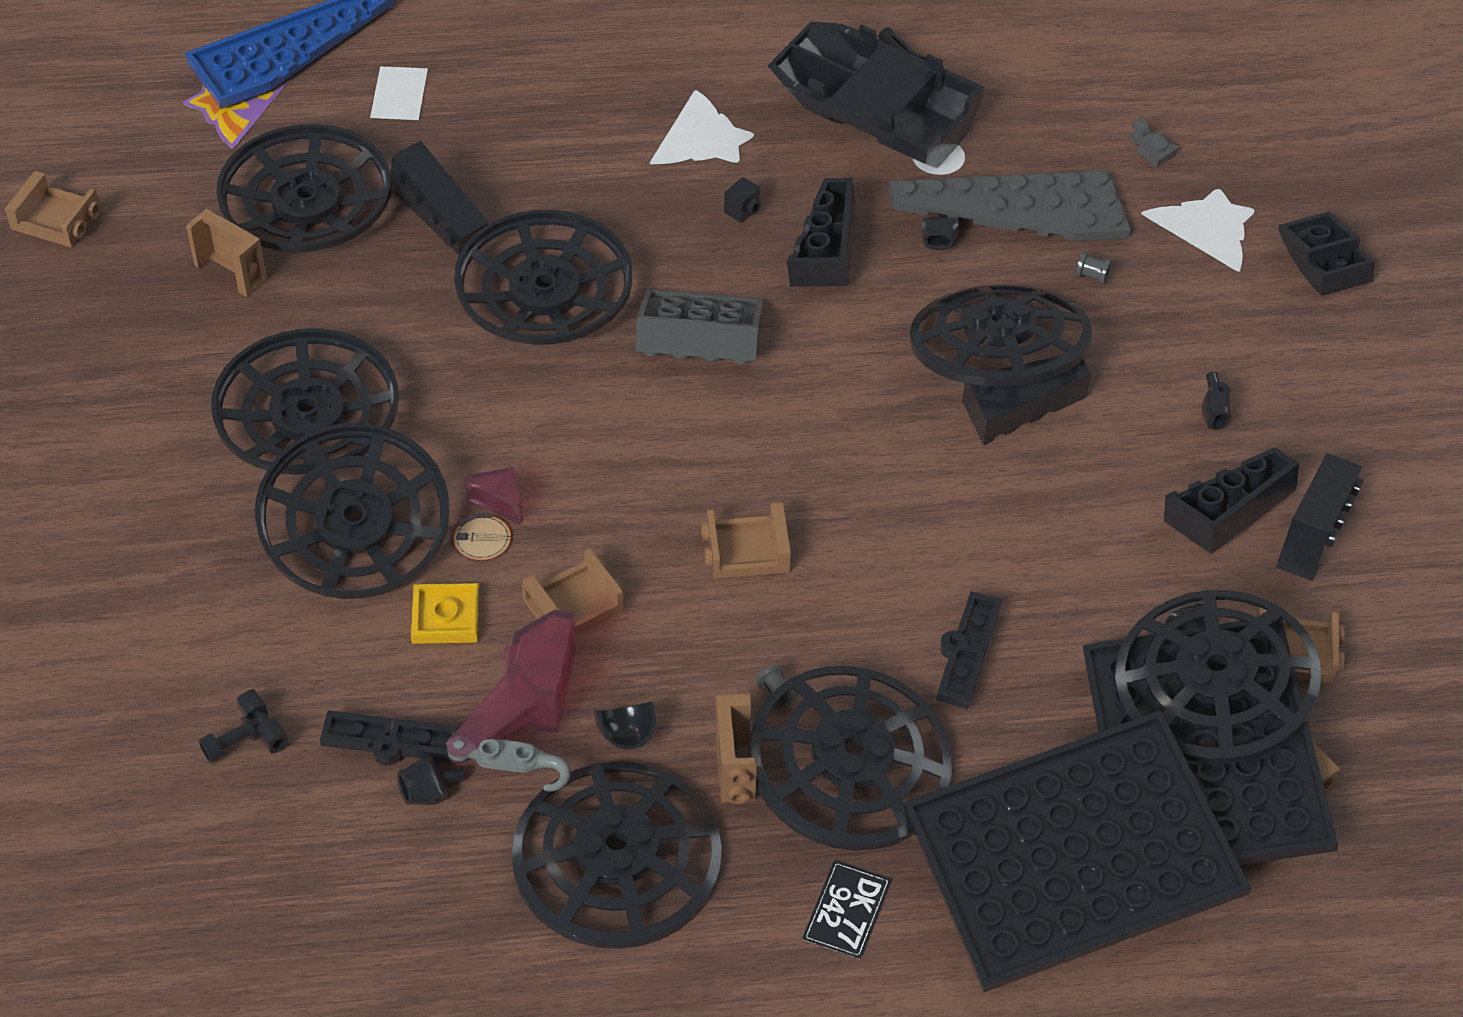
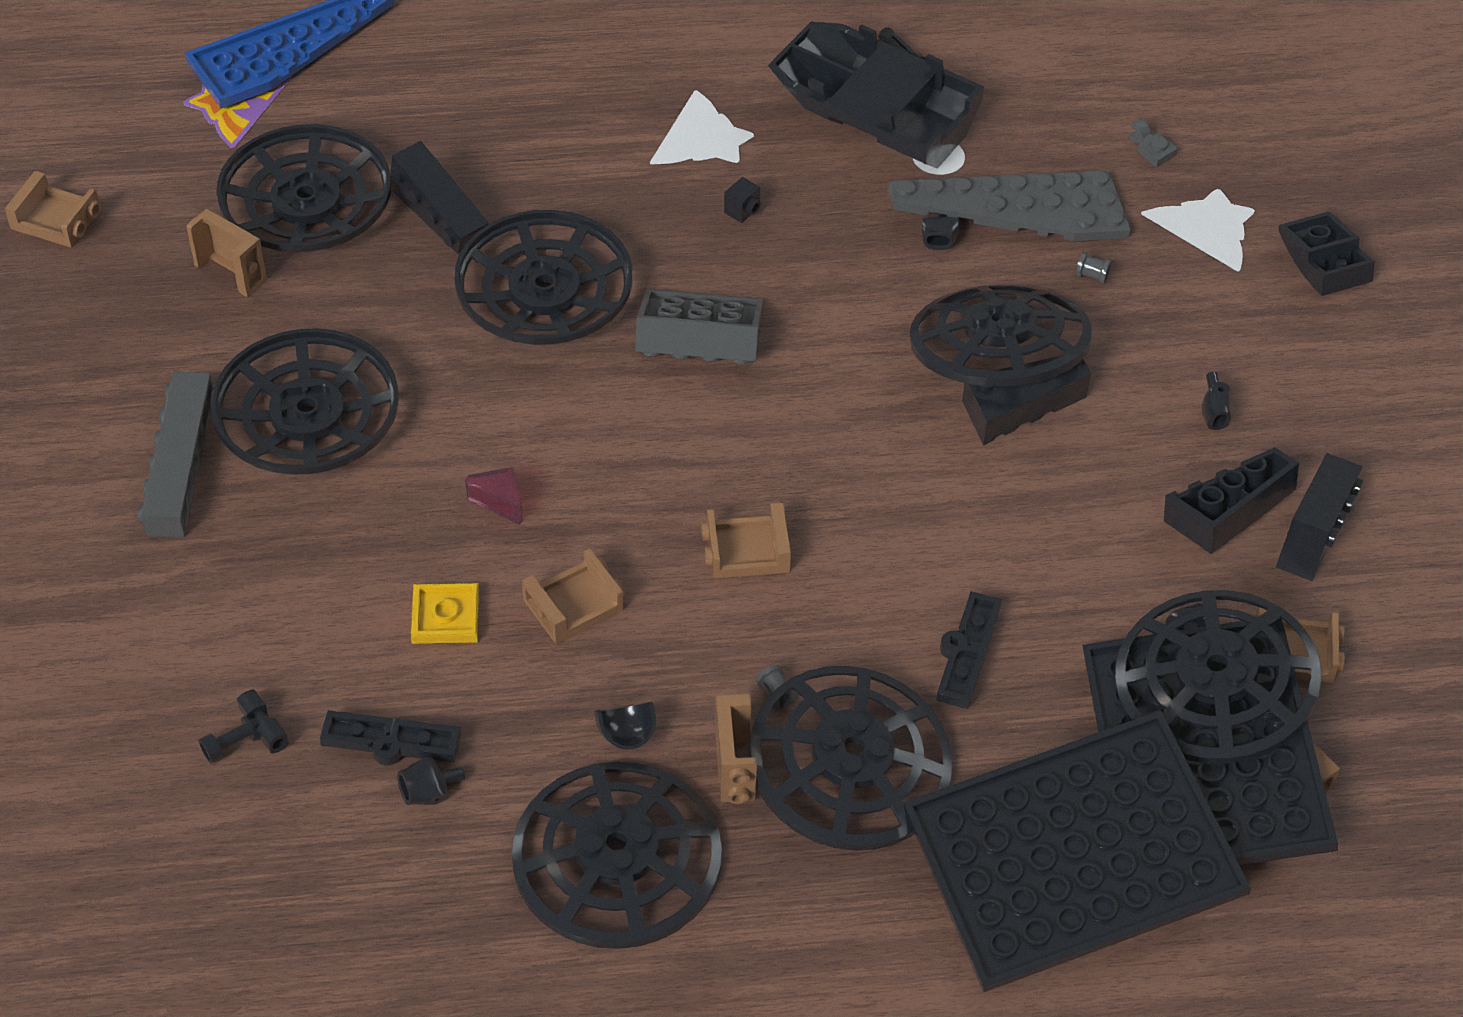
black dish [255,423,450,599] -> none
white sticker [370,66,428,120] -> none
clear pink slope [447,610,576,791] -> none
tan sticker [452,514,513,562] -> none
black wedge [787,178,856,287] -> none
black sticker [802,860,892,959] -> none
none -> dark grey brick [138,372,213,537]

